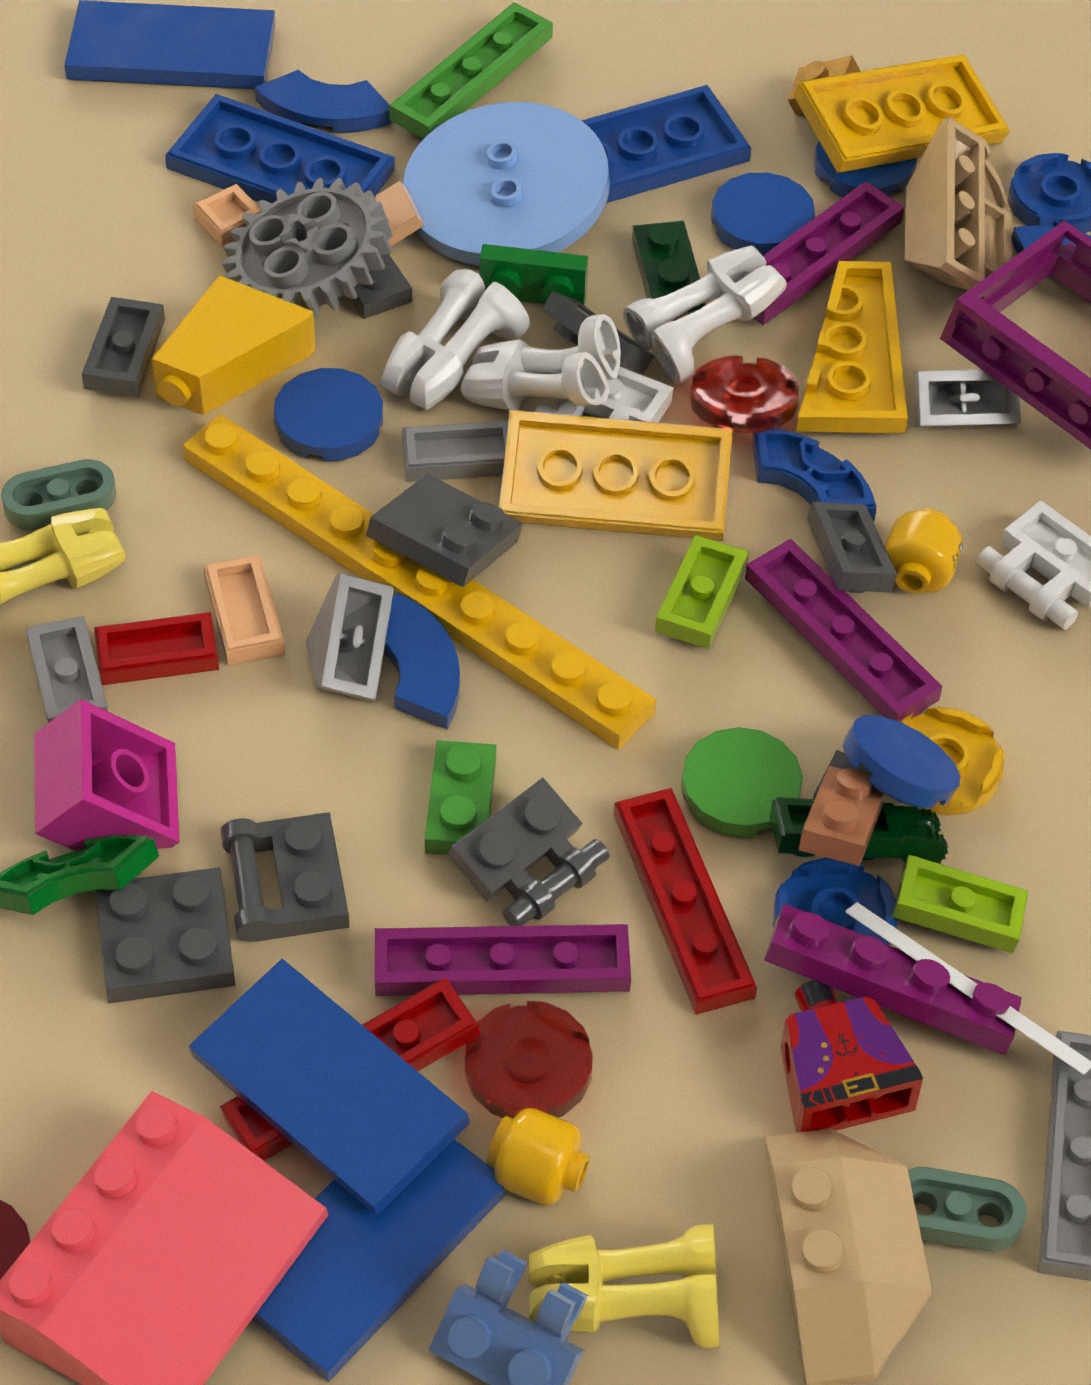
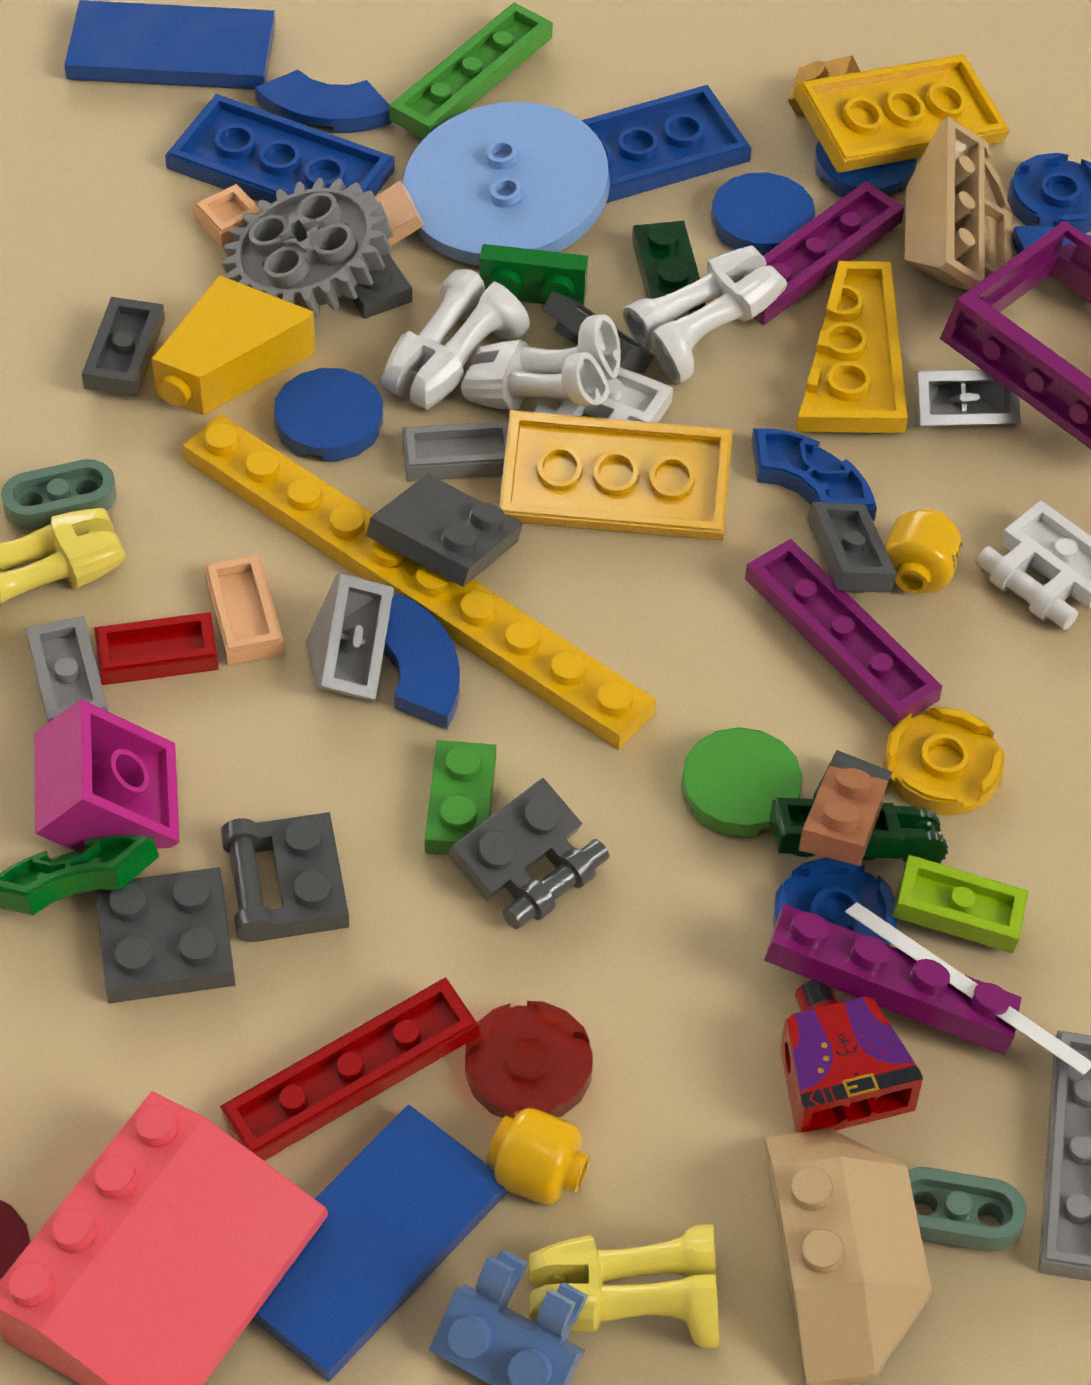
blue tile [189,958,470,1217] -> none
magenta plate [375,924,631,996] -> none
red tile [614,788,757,1015] -> none
lime plate [655,535,749,649] -> none
clear red tile [690,355,799,433] -> none
blue tile [842,715,961,808] -> none

